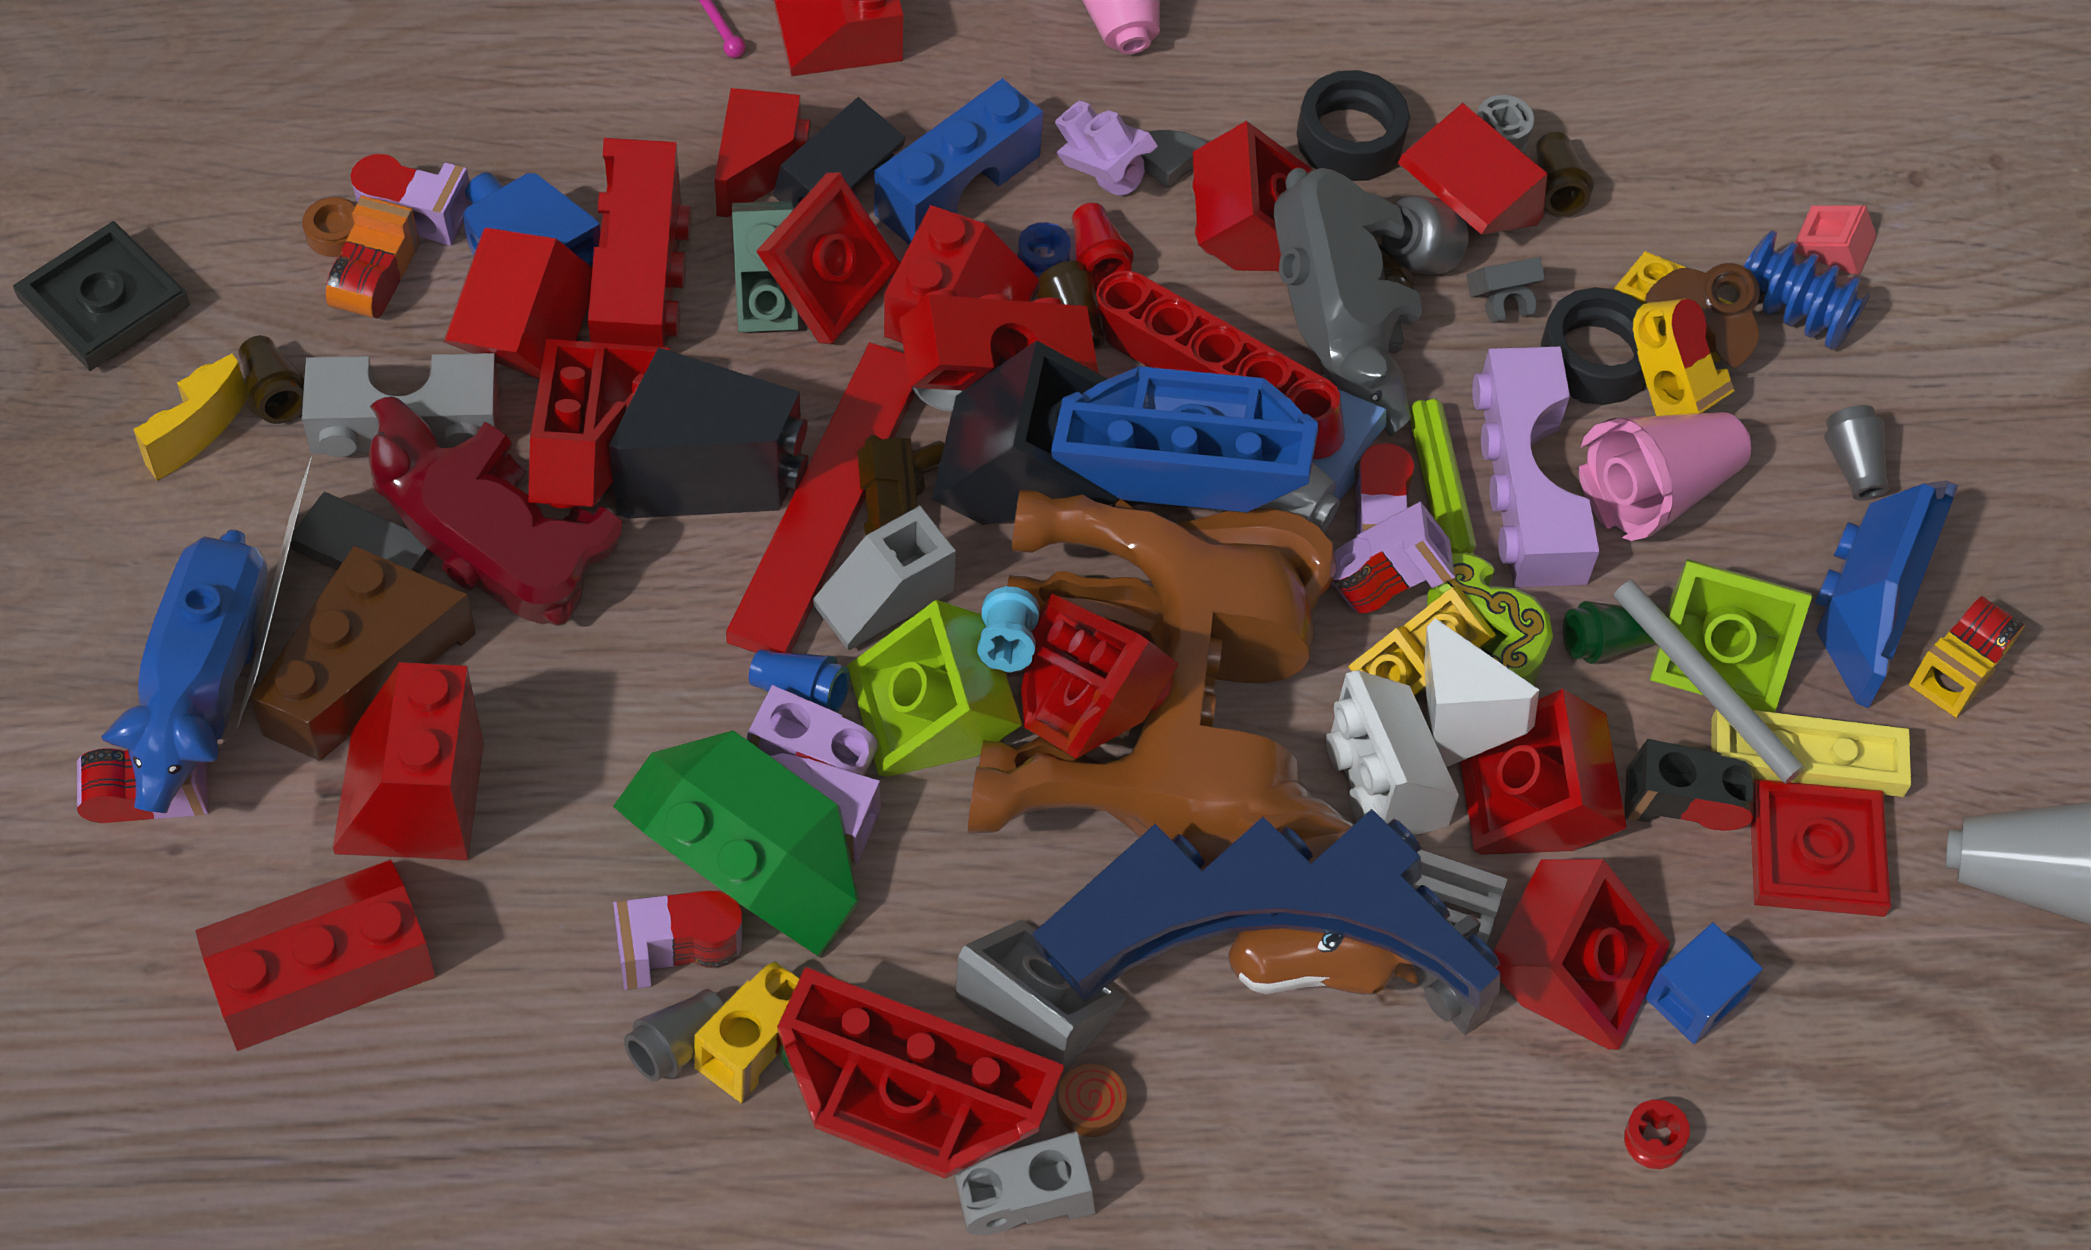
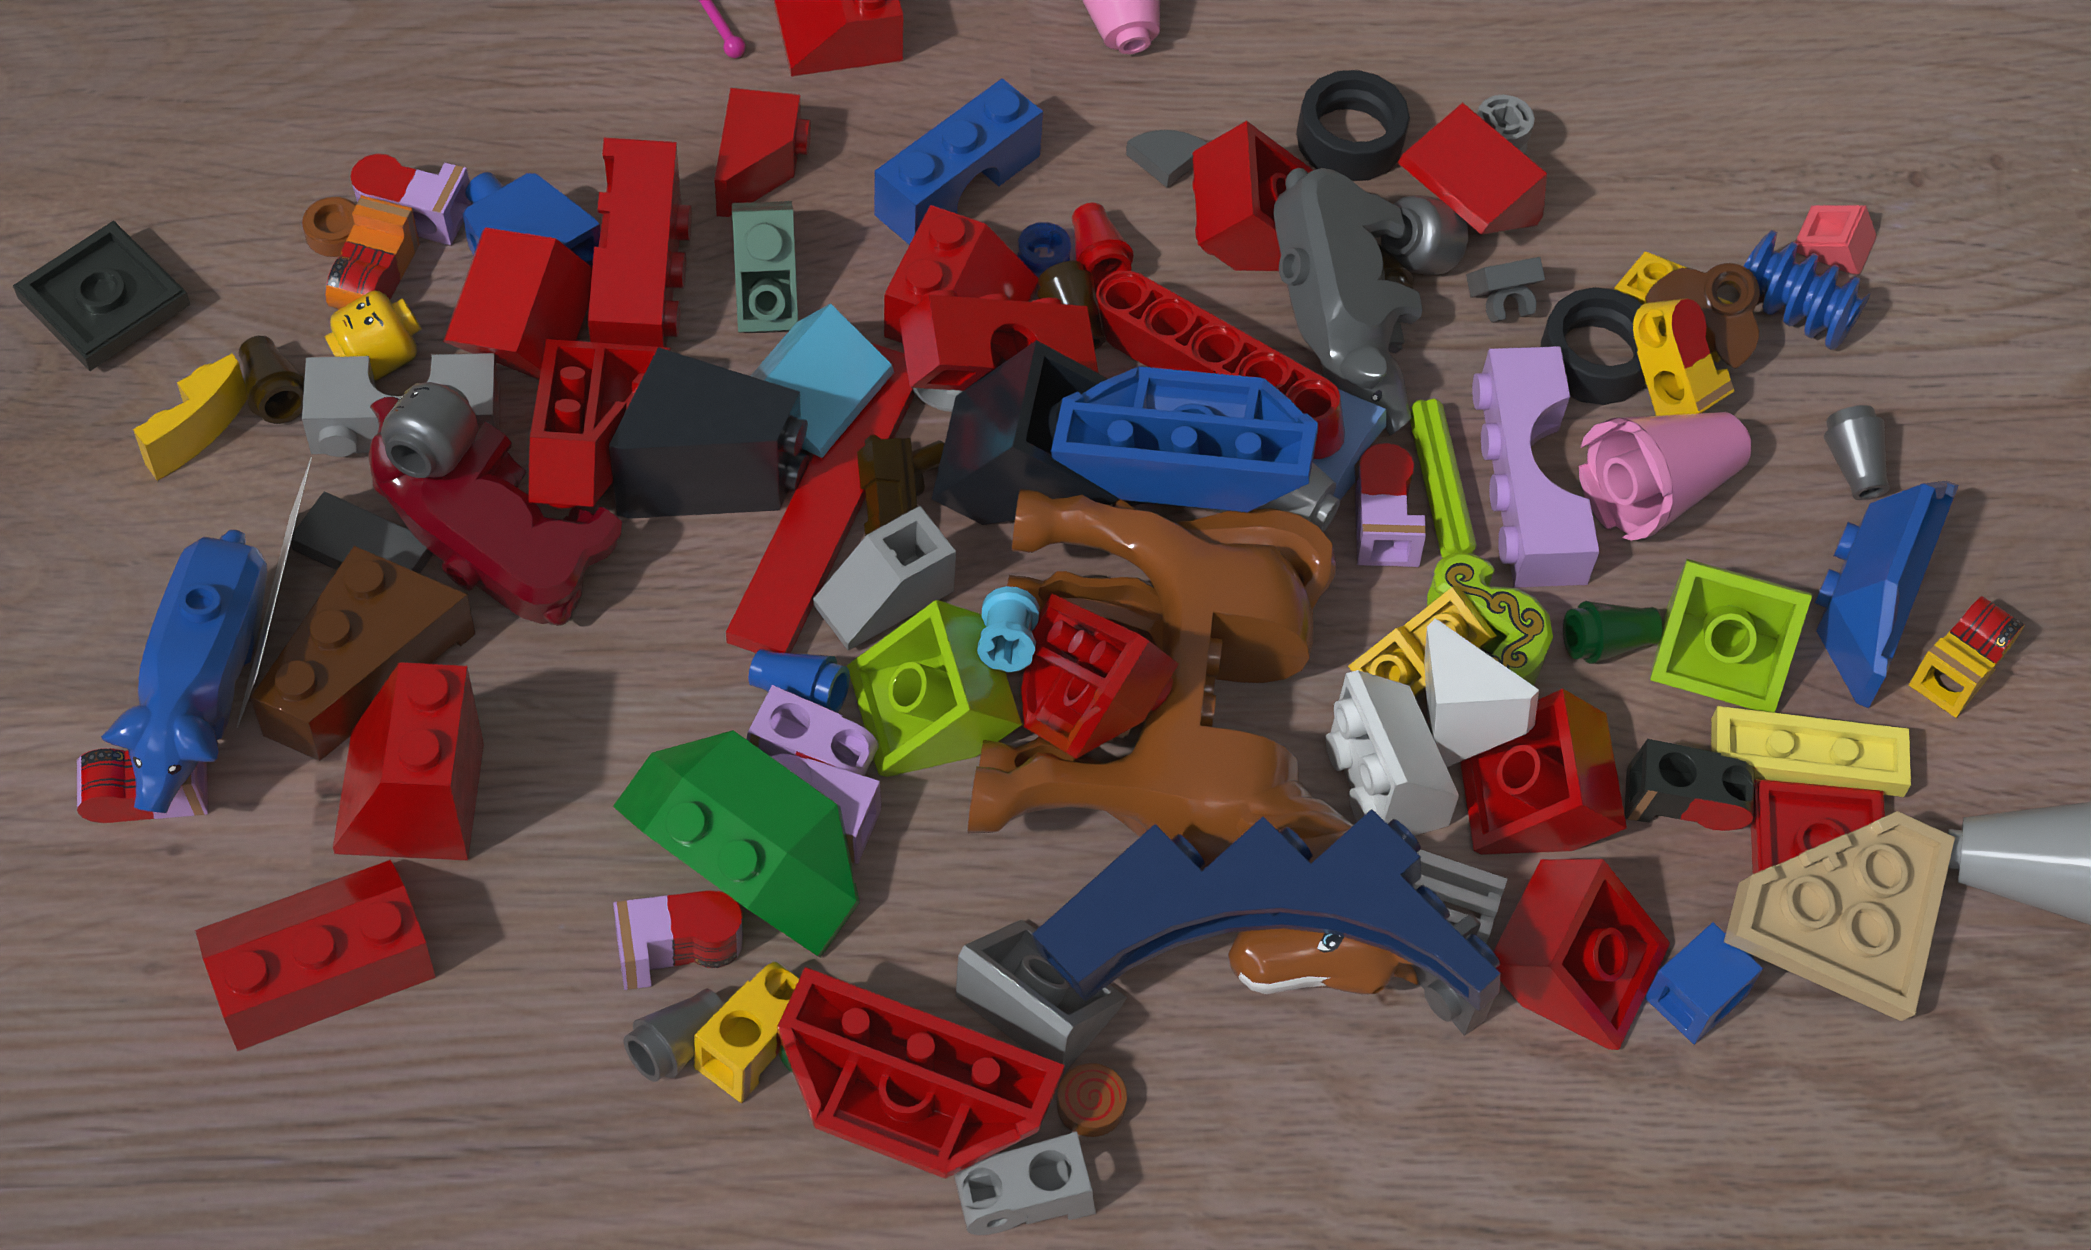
red tile [756,172,900,343] -> none
black hinge [773,97,906,210] -> none
lavender hips [1055,101,1158,196] -> none
lavender leg [1331,502,1455,613] -> none
dark brown cone [1536,132,1594,216] -> none
light grey bar [1614,580,1805,784] -> none
red bush [1624,1099,1690,1170] -> none
none -> yellow head [325,290,422,381]
none -> flat silver head [381,382,479,478]
none -> medium azure slope [750,303,894,458]
none -> tan plate [1724,811,1955,1021]

